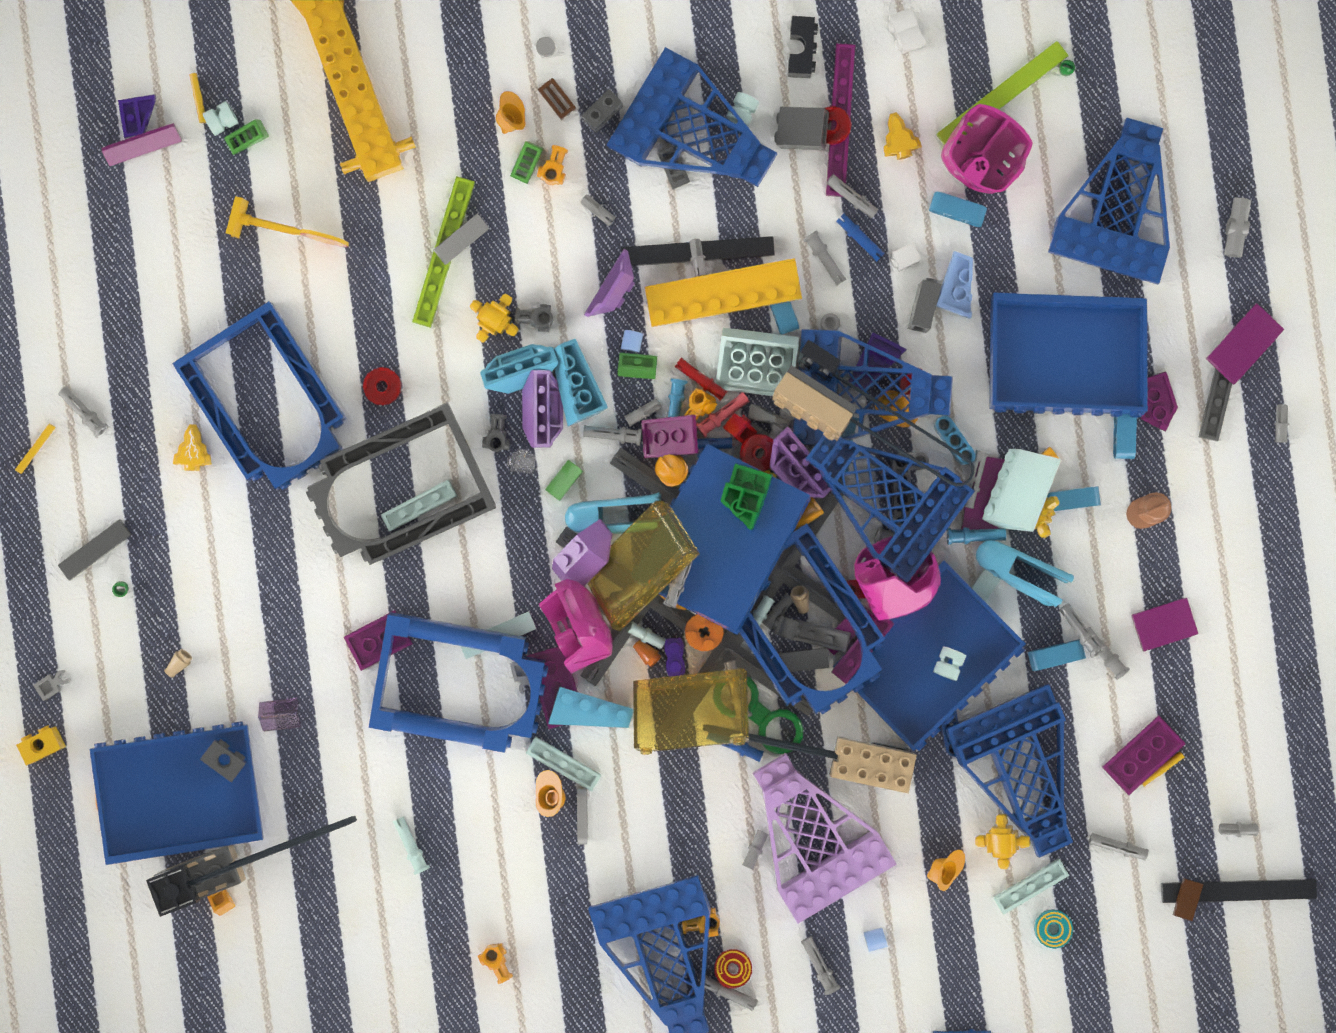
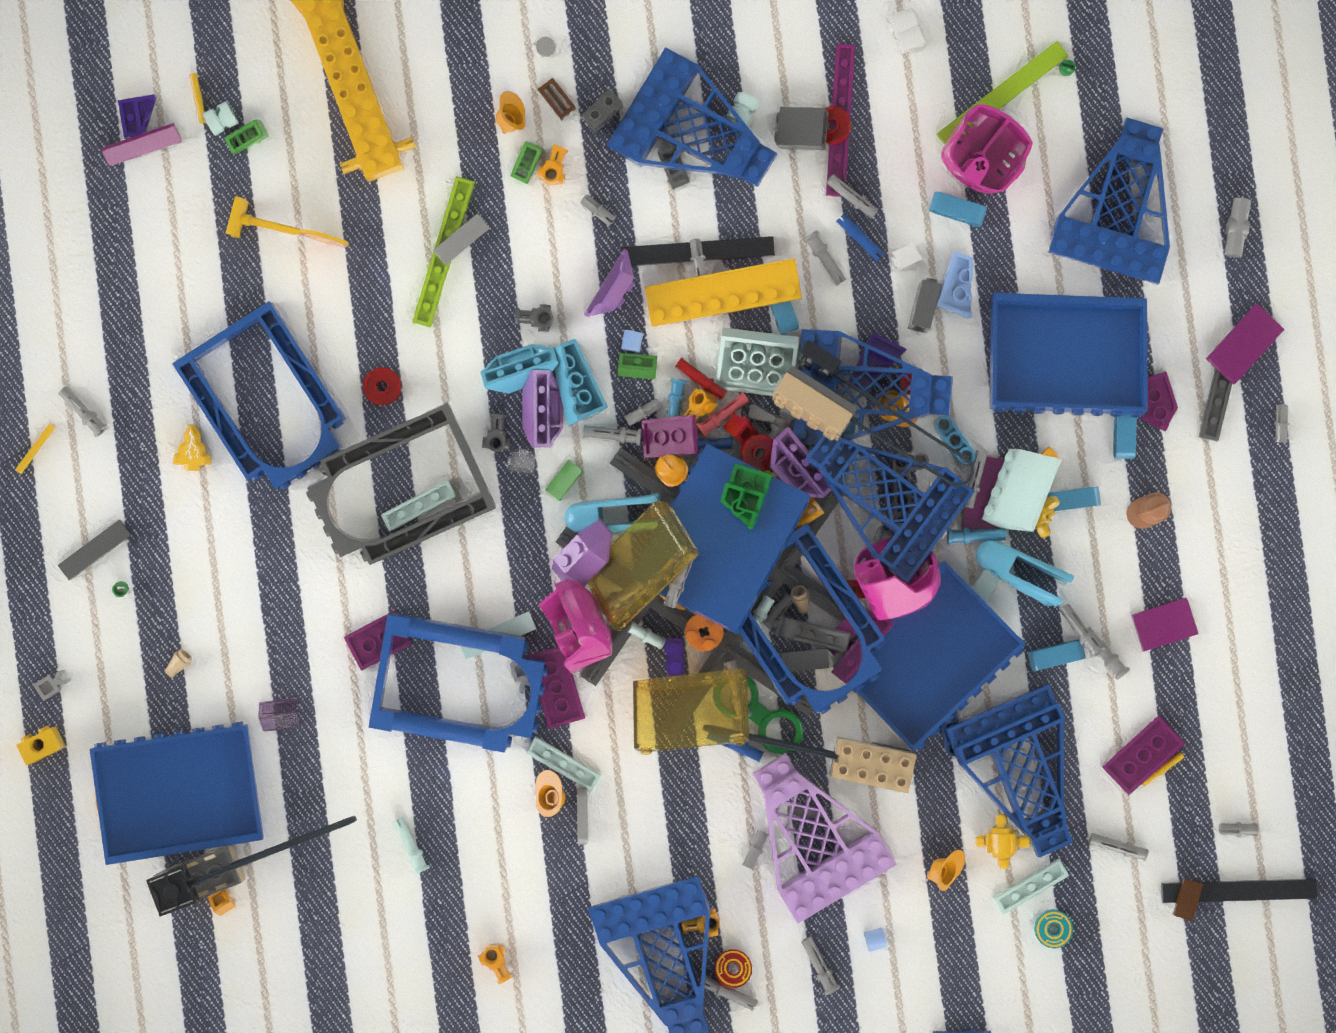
dark grey brick [200,739,247,782] -> none
yellow piece [470,293,519,343] -> none
medium azure wedge [548,687,634,728] -> none
orange cone [633,640,661,667] -> none
black arch [788,16,818,79] -> none
light grey tile [820,313,840,331] -> none
yellow rock [883,112,922,160] -> none
light aqua wheel [933,646,966,681] -> none

